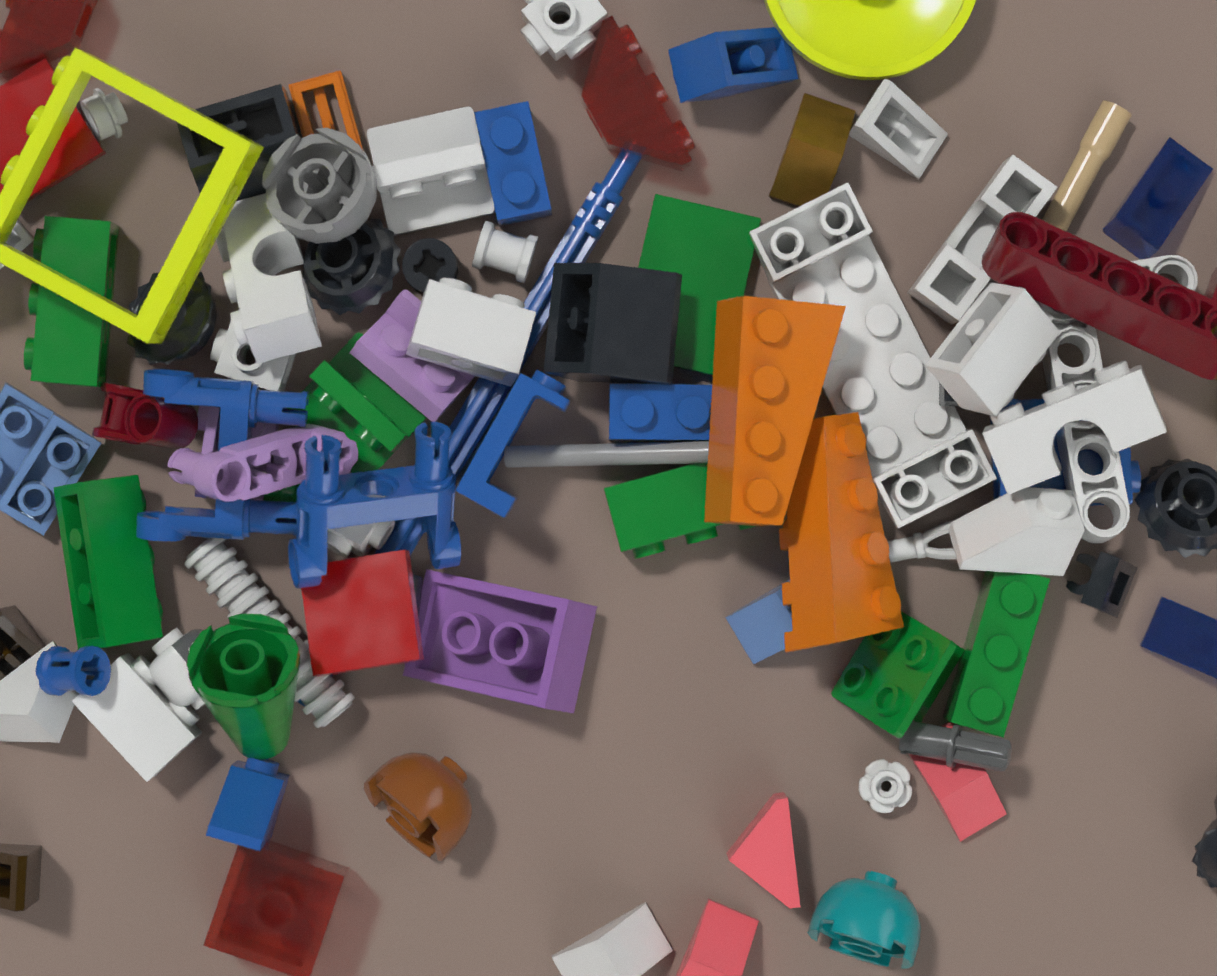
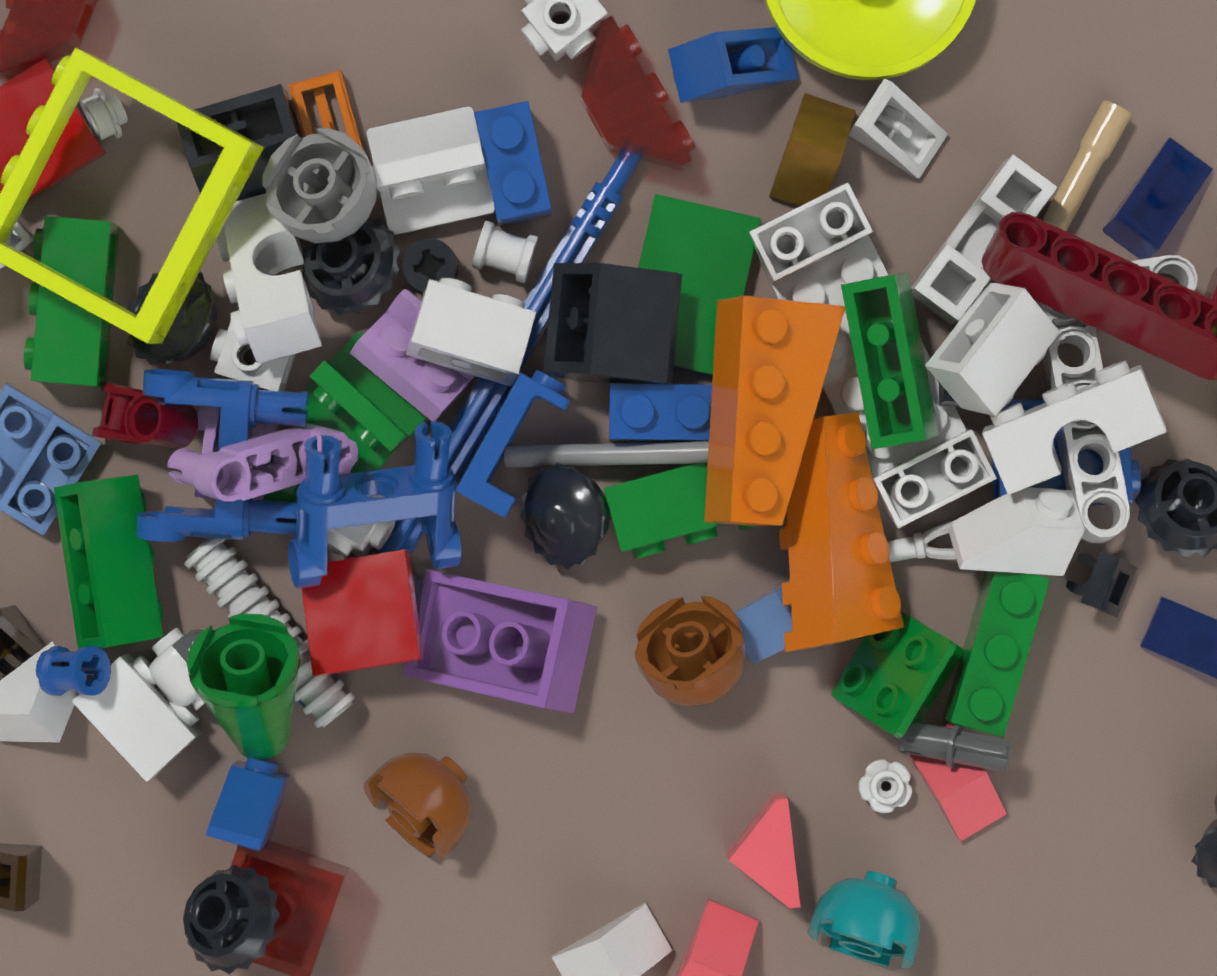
none -> black piece [183,865,280,975]
none -> black piece [520,462,610,569]
none -> dark orange cylinder [634,596,747,707]
none -> green brick [841,272,939,450]

